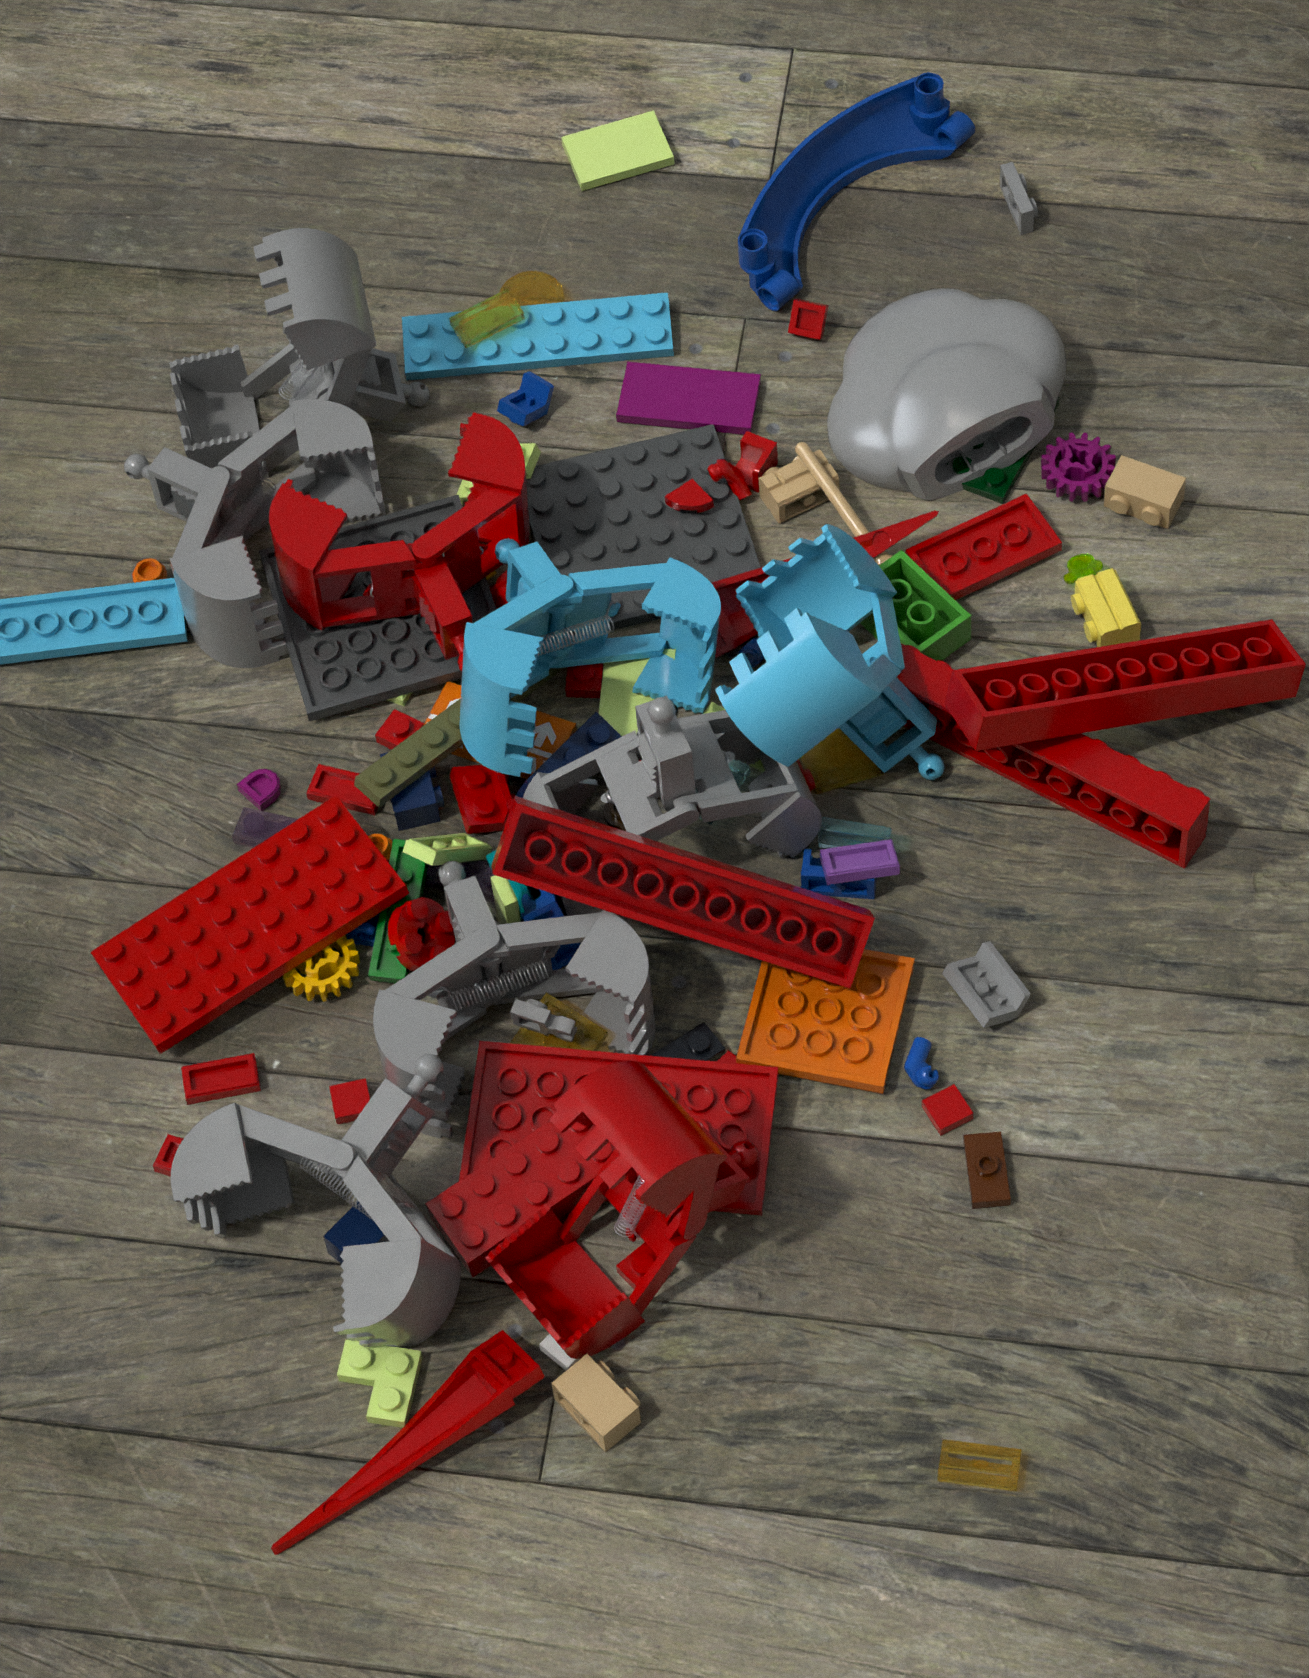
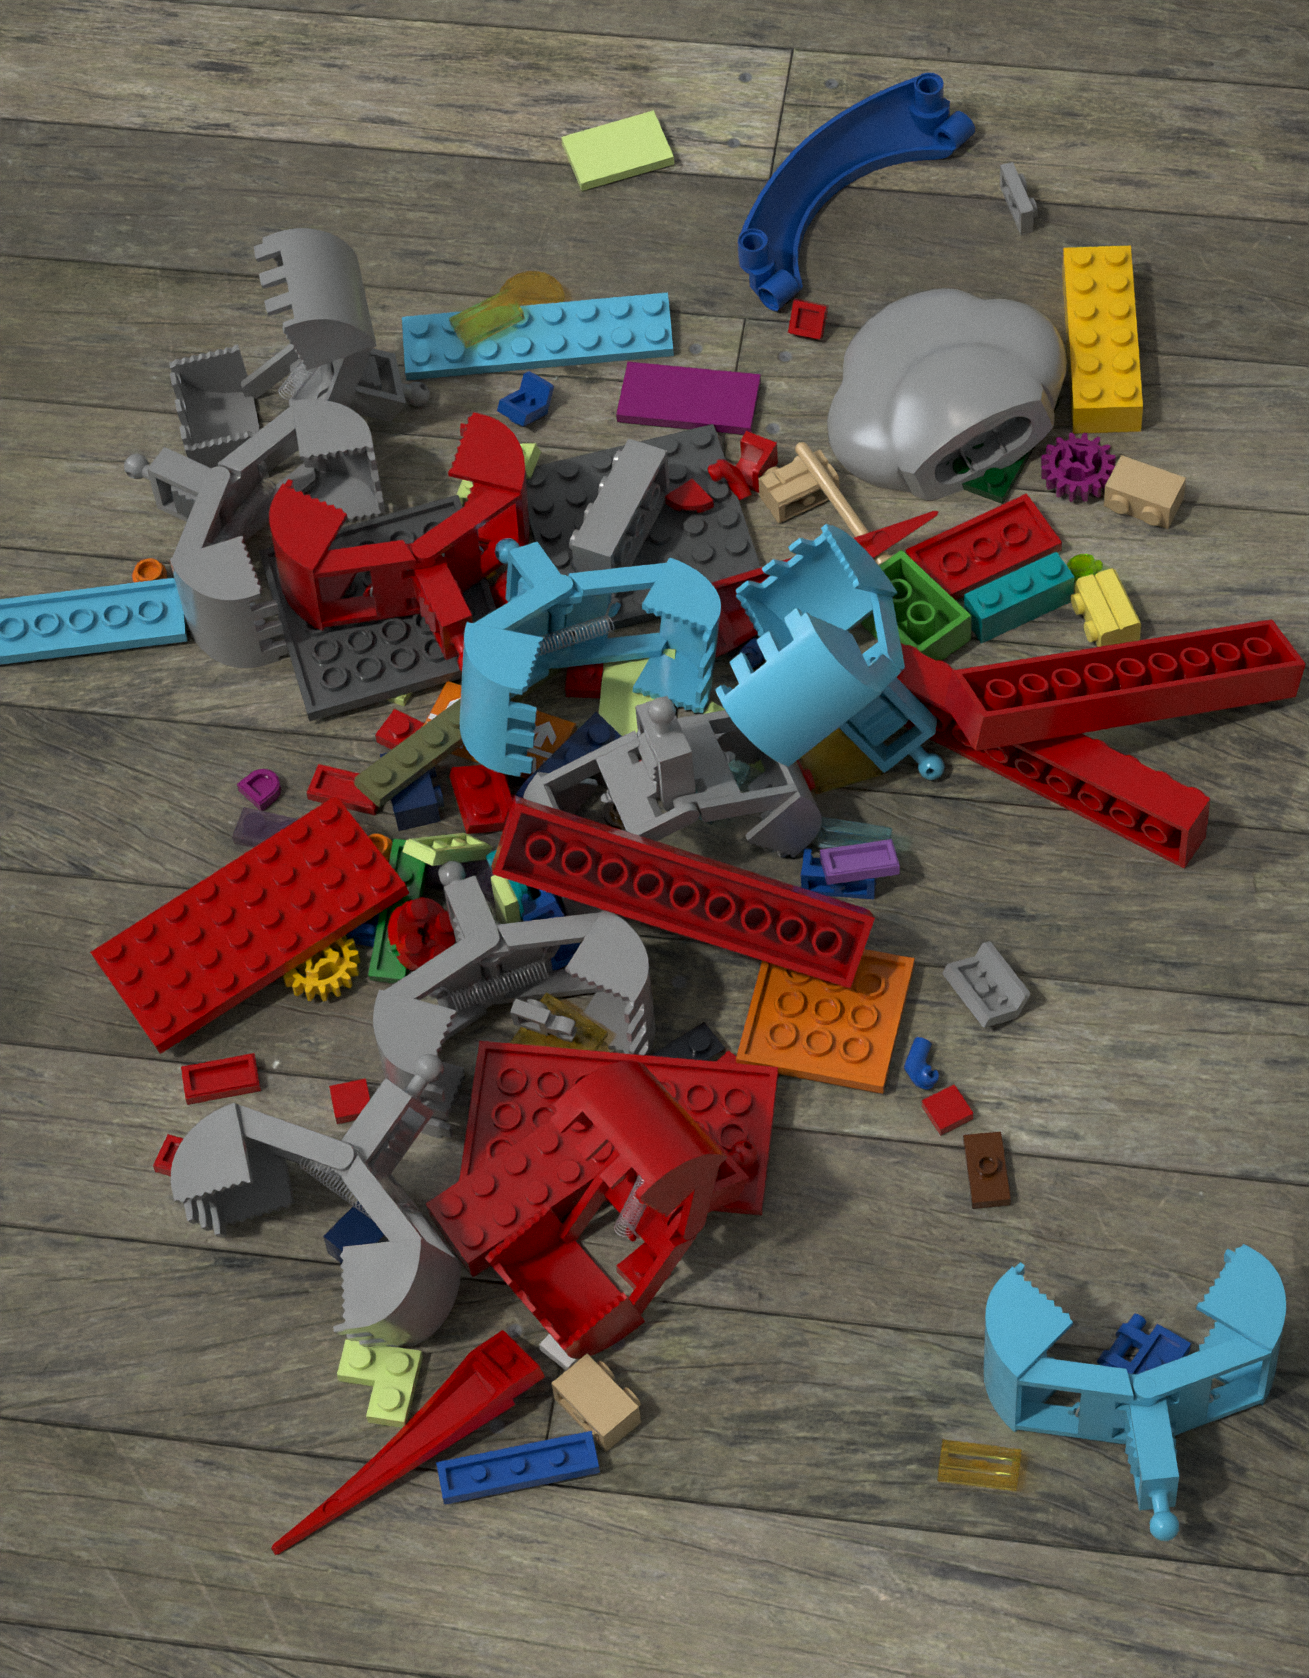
none -> blue plate [436,1431,600,1505]
none -> light grey brick [569,439,671,598]
none -> teal brick [964,552,1075,644]
none -> medium azure piece [983,1244,1286,1541]
none -> yellow brick [1062,245,1143,434]
none -> blue plate [1097,1313,1191,1375]

